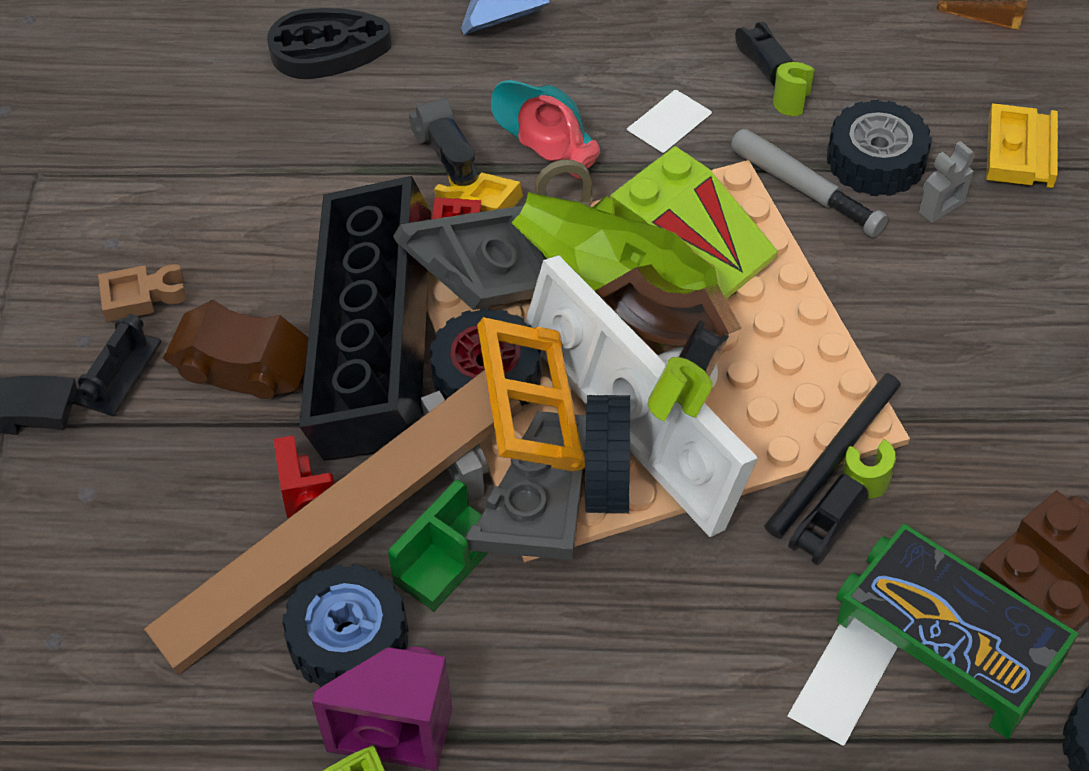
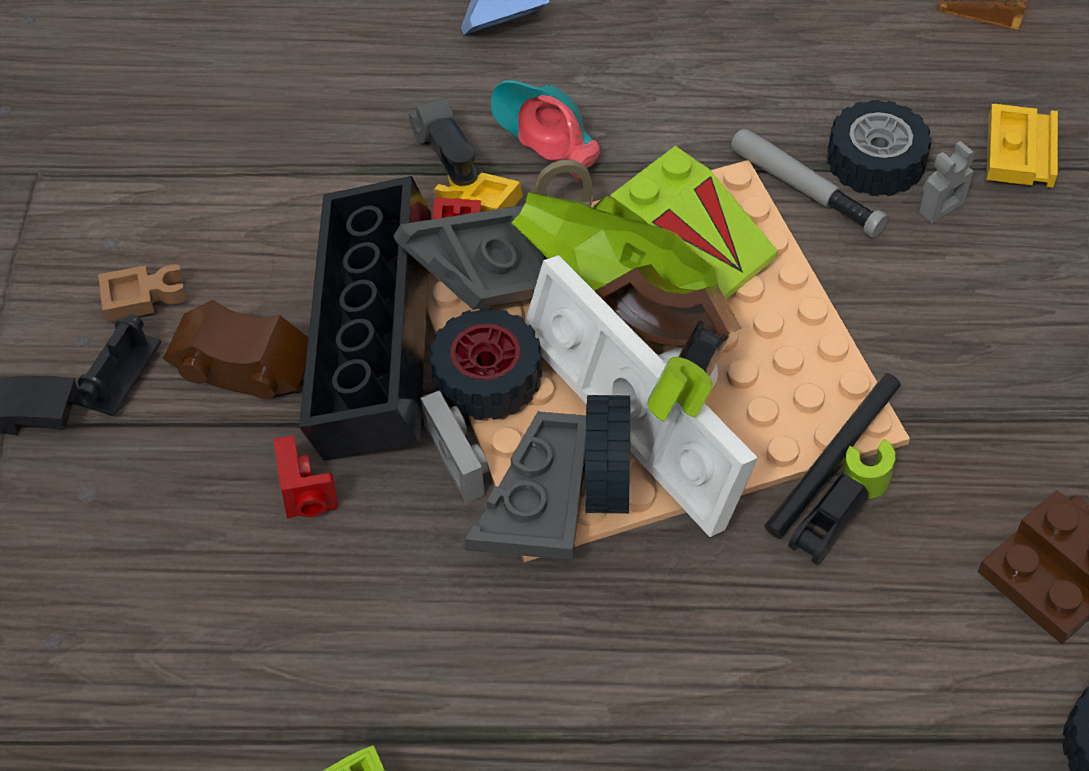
medium nougat tile [144,370,522,674] -> none
black piece [267,8,392,79] -> none
black wheel [282,564,409,687] -> none
magenta slope [312,647,453,771] -> none
green panel [388,479,488,612] -> none
light orange window [477,317,585,471] -> none
white sticker [627,90,712,153] -> none
piece [735,22,815,116] -> none
white sticker [787,618,898,746] -> none
panel [836,523,1079,740] -> none

